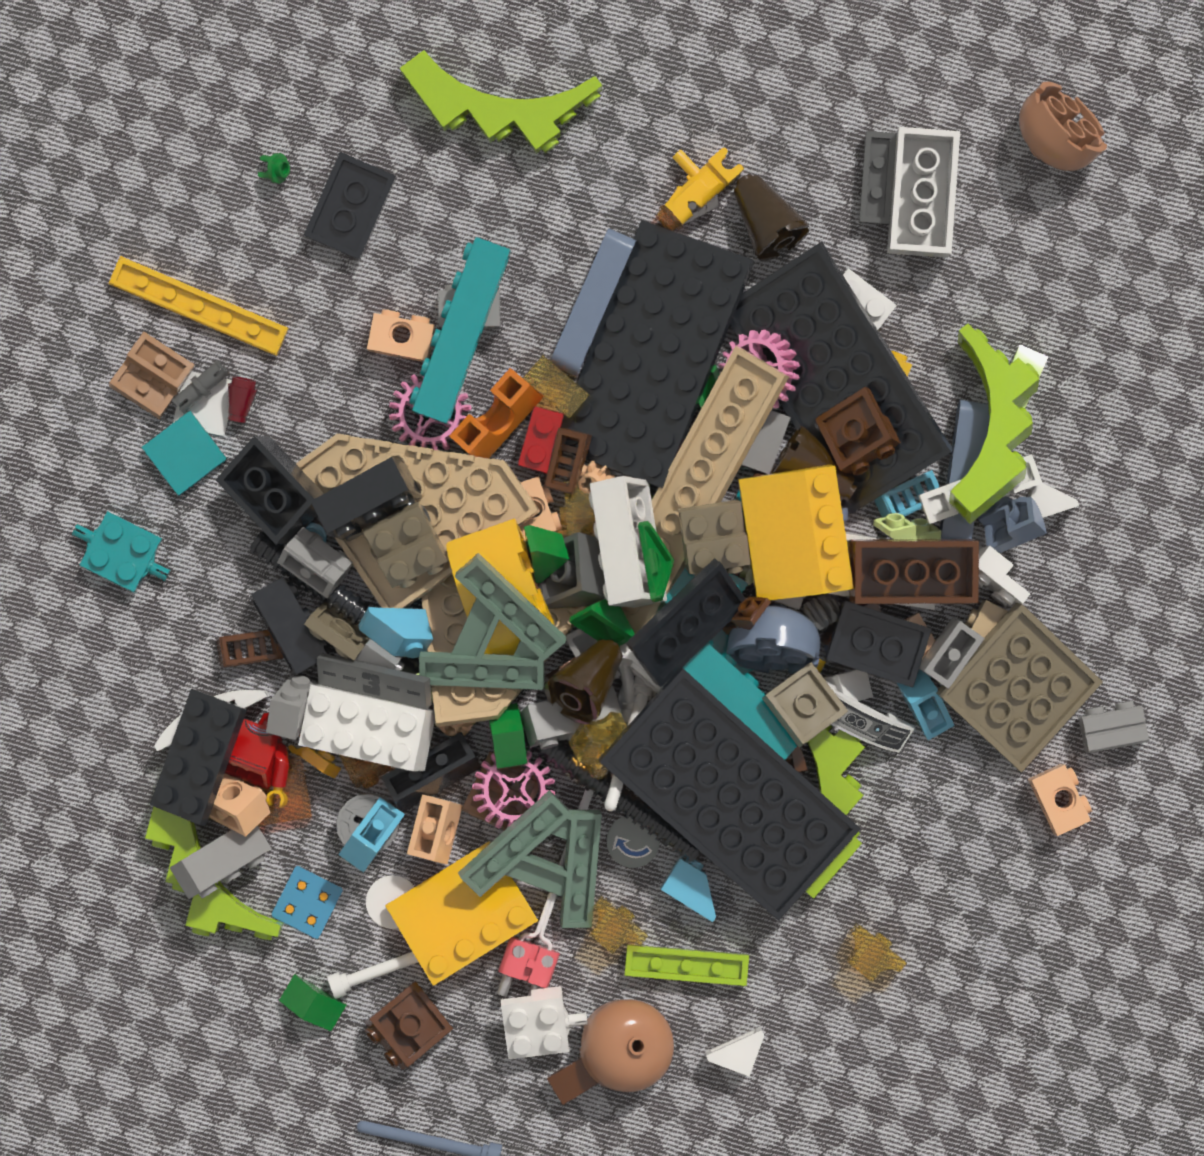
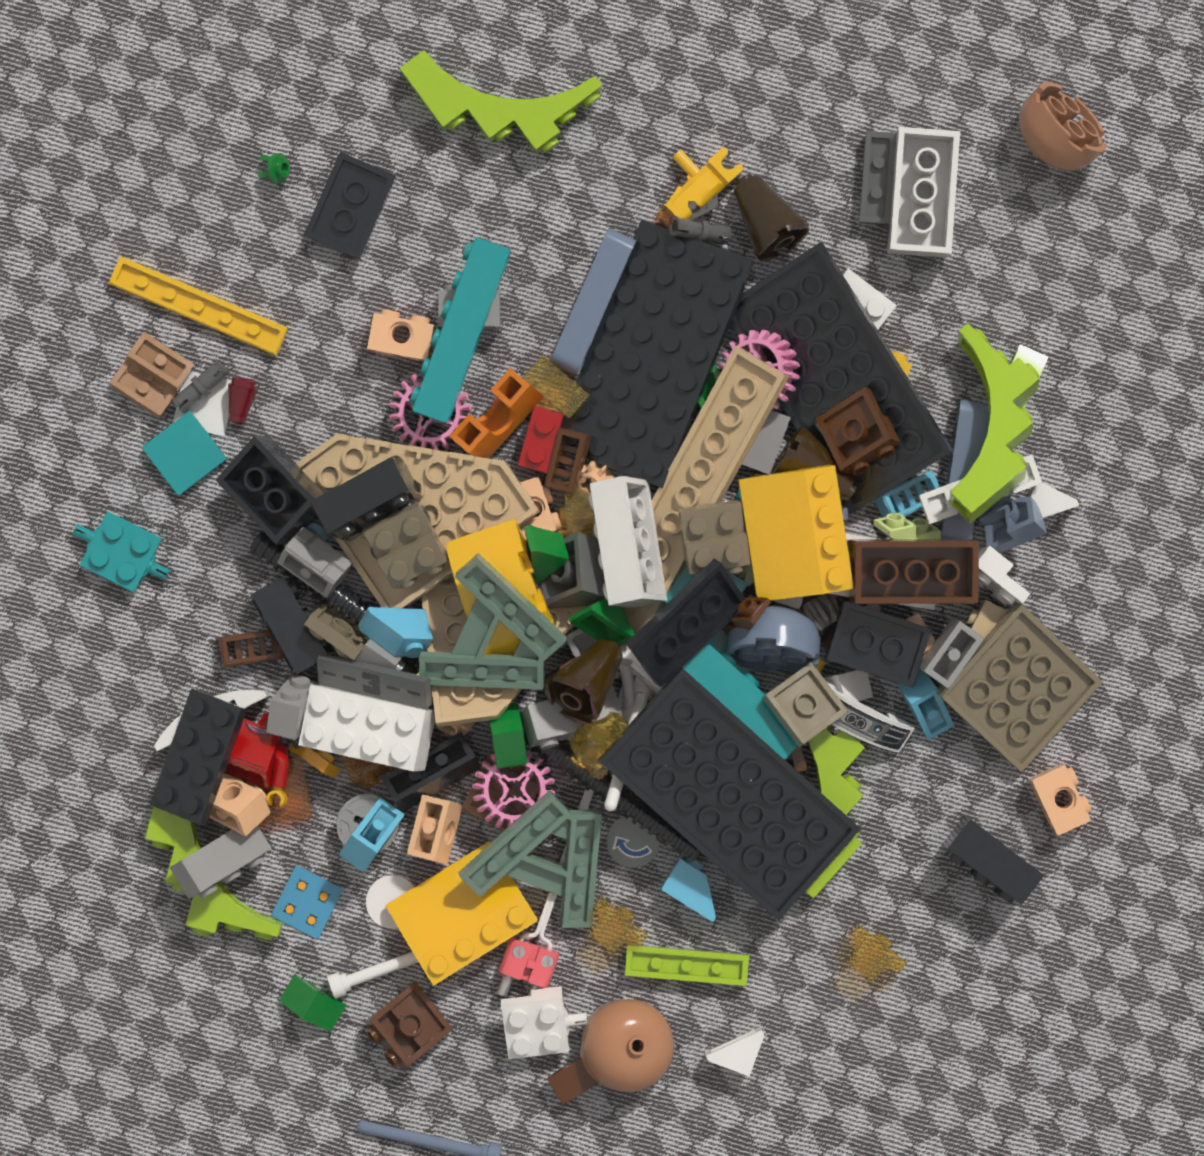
green tile [638,521,674,602] -> none
light grey brick [1078,700,1149,753] -> none
none -> dark grey pin [669,216,731,245]
none -> black brick [941,816,1044,905]

